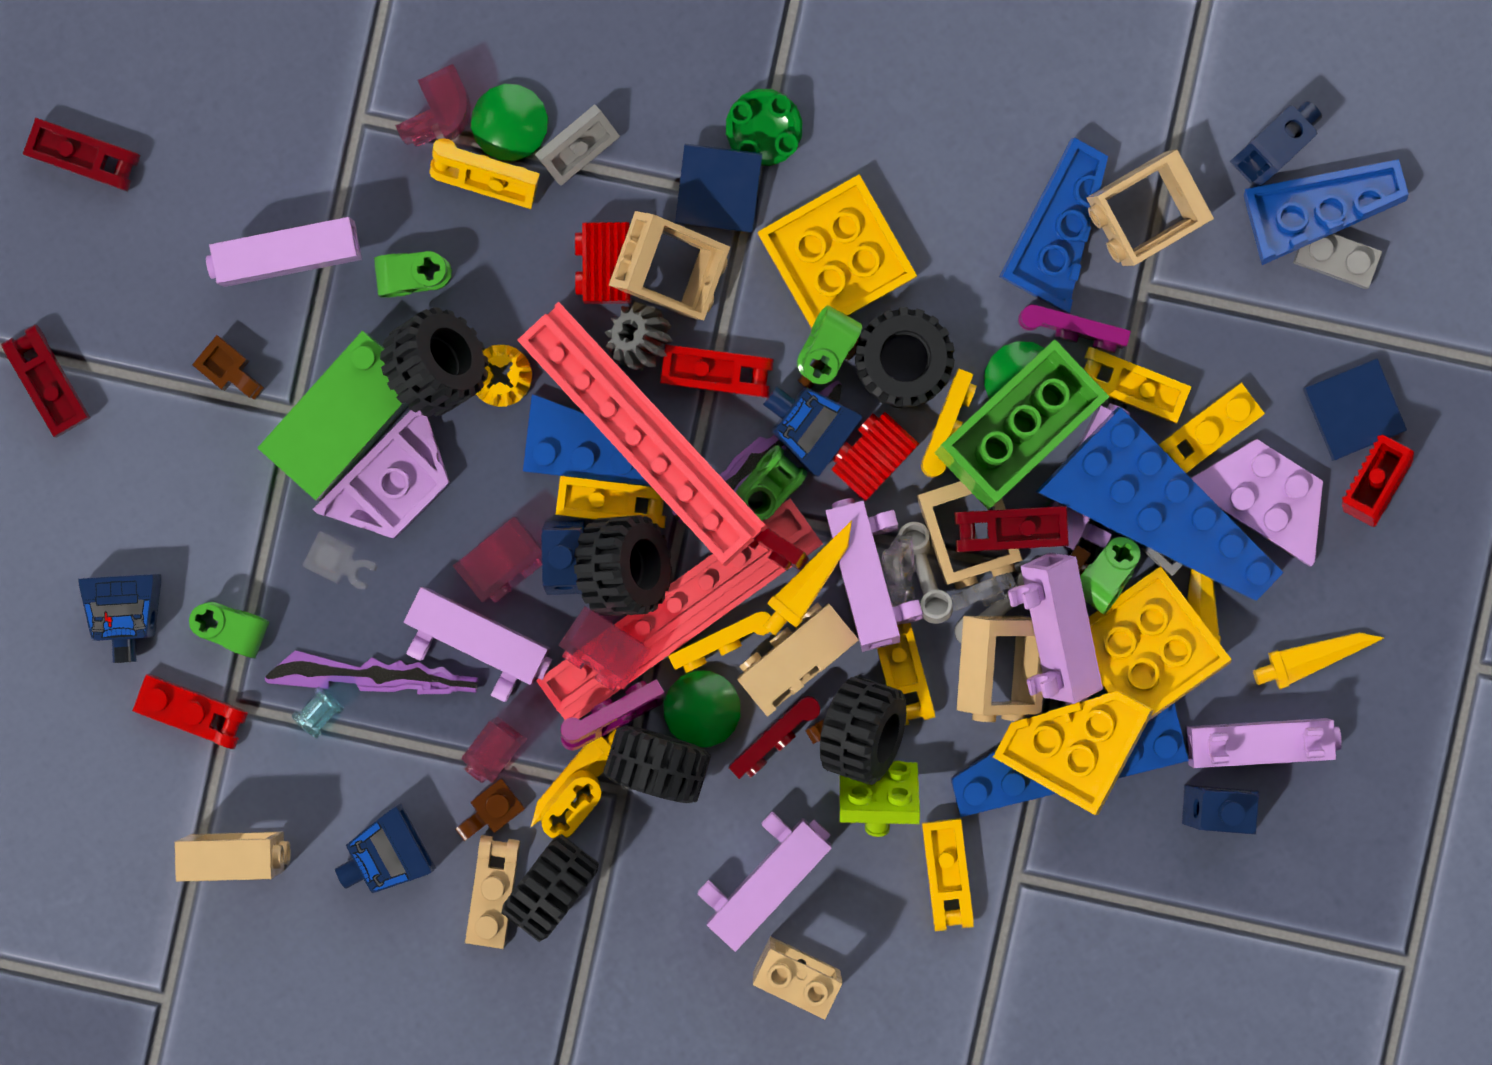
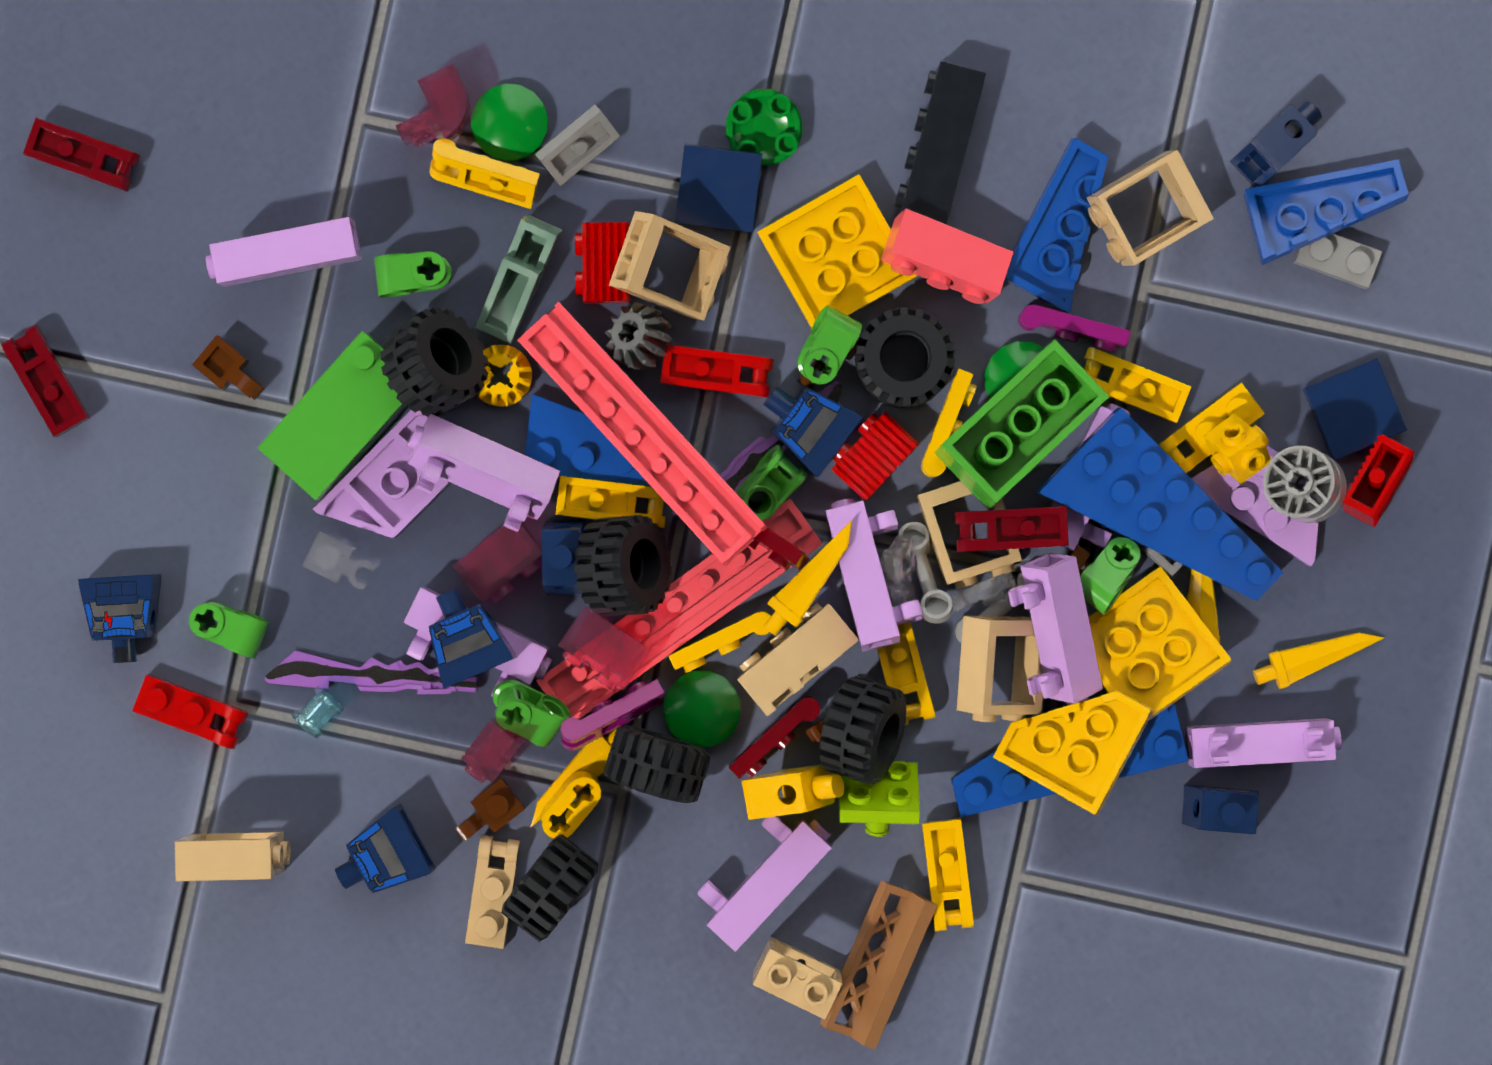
none -> lavender brick [407,414,560,532]
none -> dark blue torso [429,588,517,688]
none -> sand green slope [475,214,563,344]
none -> bright green piece [493,679,571,747]
none -> yellow torso [742,765,844,820]
none -> medium nougat fence [819,880,937,1050]
none -> coral brick [881,209,1013,304]
none -> black brick [894,61,986,225]
none -> yellow brick [1203,413,1271,484]
none -> light grey wheel [1263,446,1347,523]

